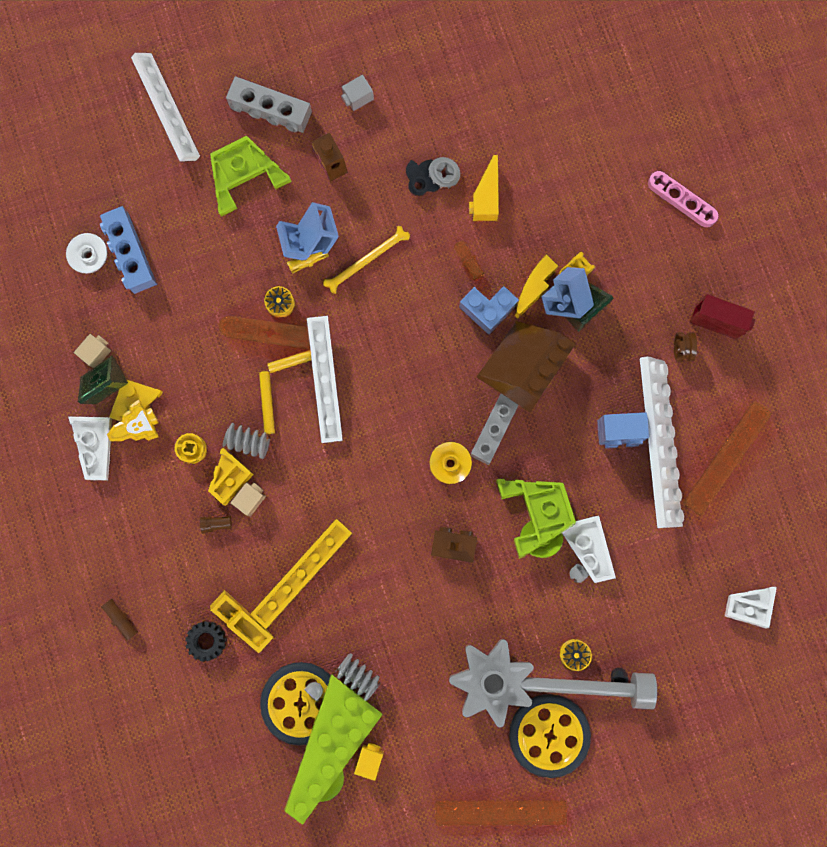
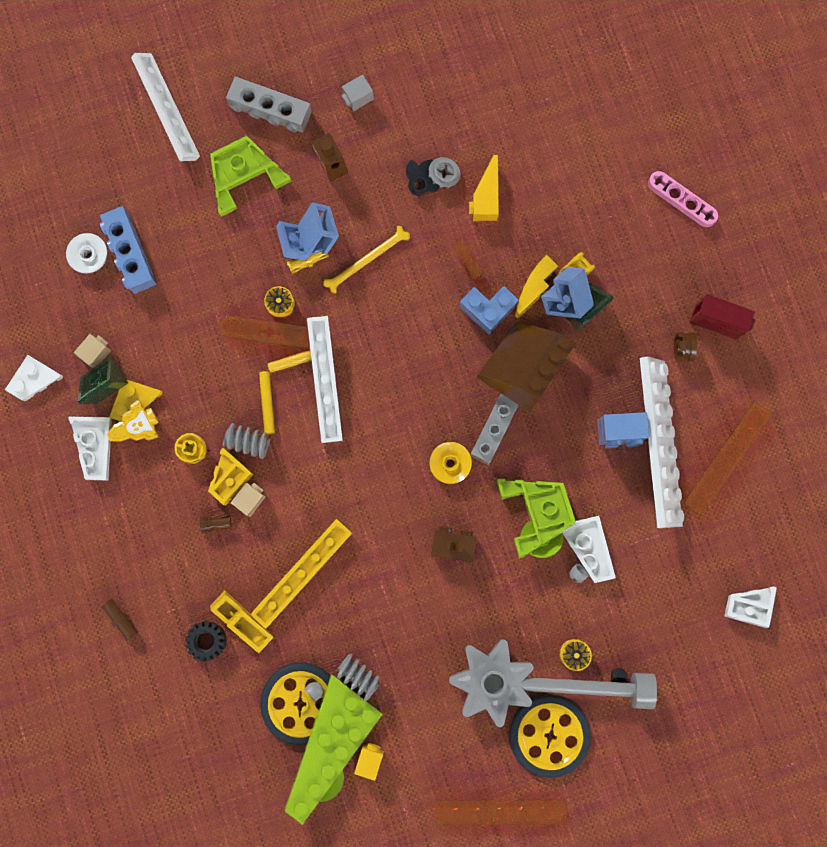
none -> white wing [5,355,63,401]

